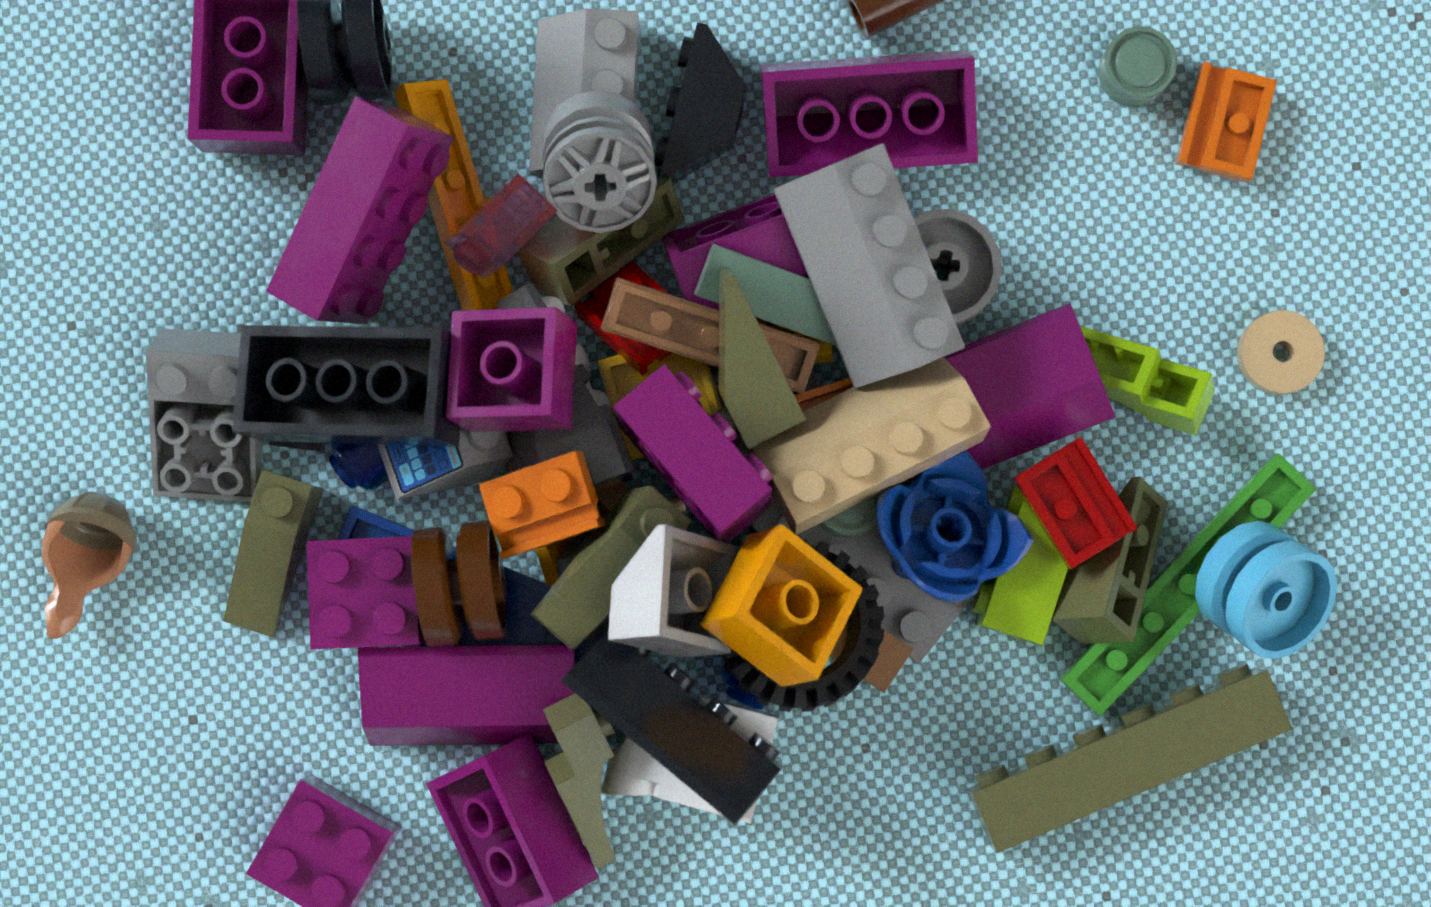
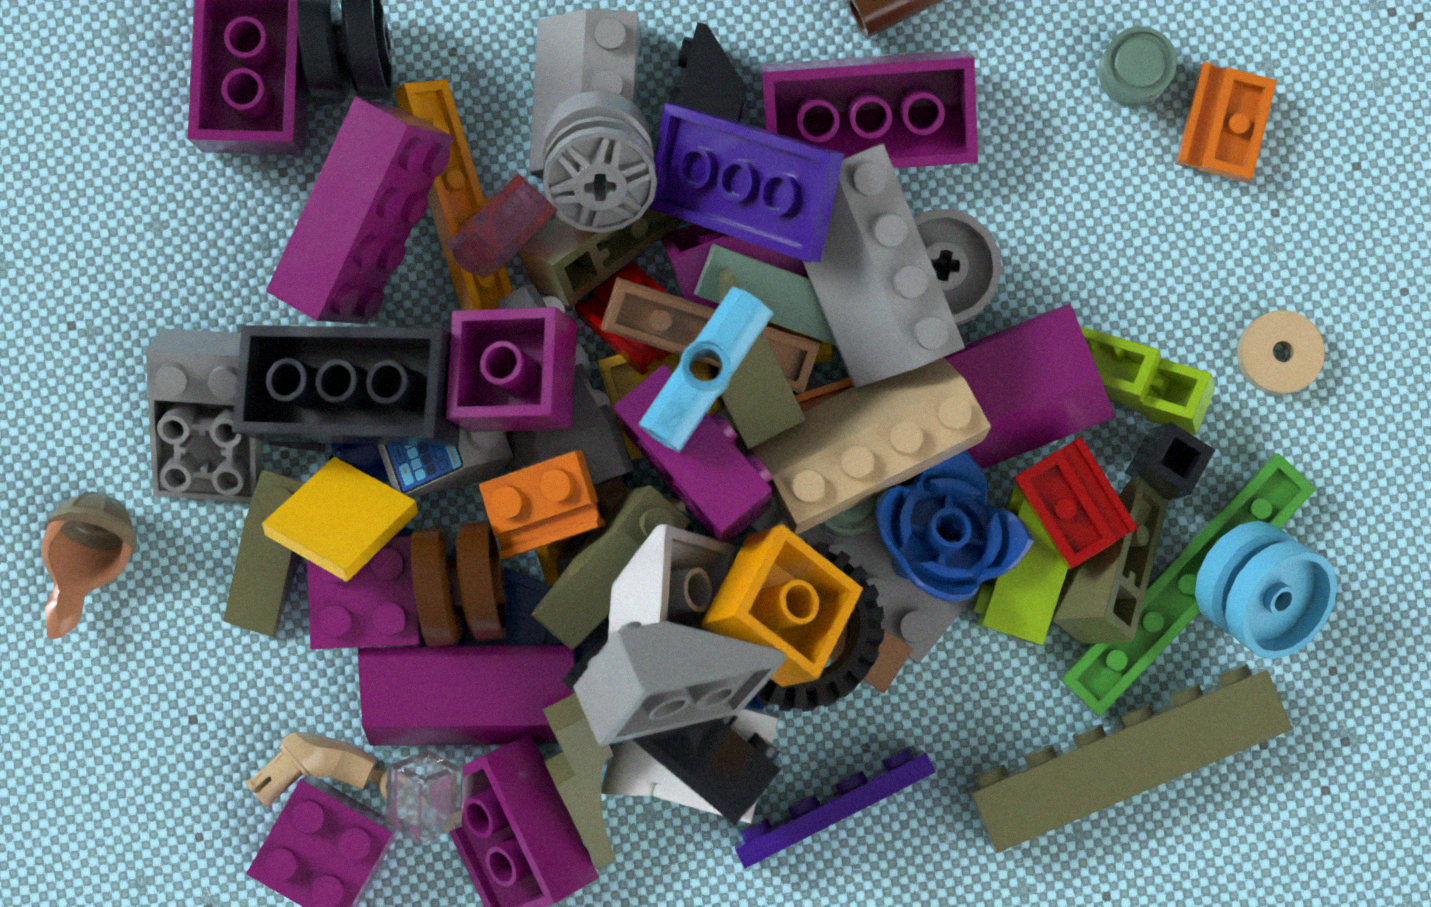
none -> tan arm [245,732,411,808]
none -> yellow tile [262,457,418,582]
none -> clear brick [386,750,464,843]
none -> light grey slope [573,621,786,746]
none -> medium azure piece [638,286,773,453]
none -> dark purple plate [648,103,844,262]
none -> dark purple plate [735,746,936,868]
none -> black brick [1125,422,1216,500]

